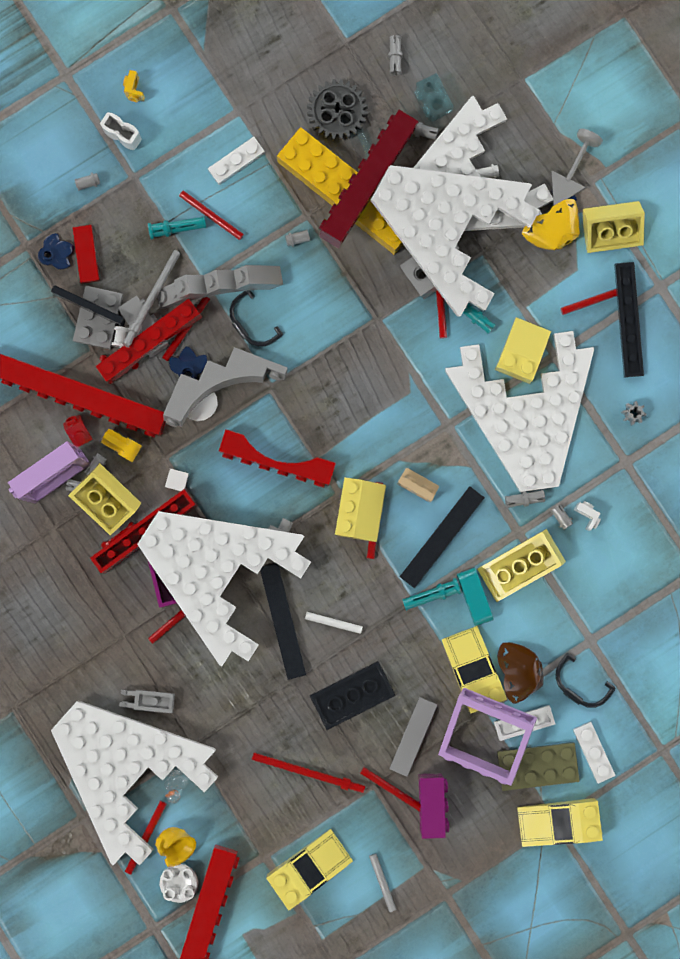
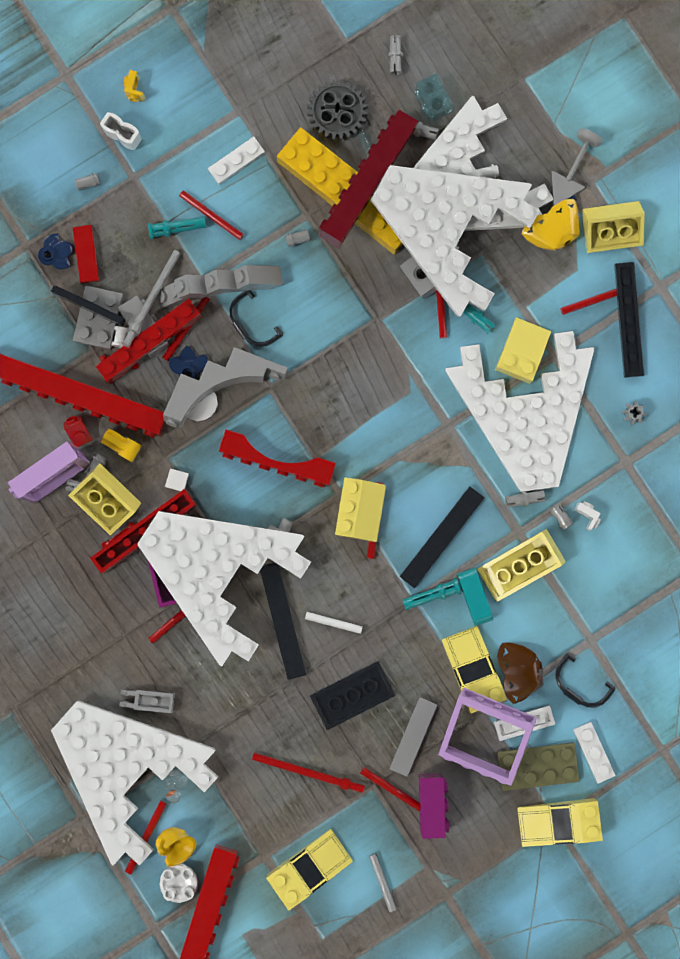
tan bracket [397,468,439,503] -> none

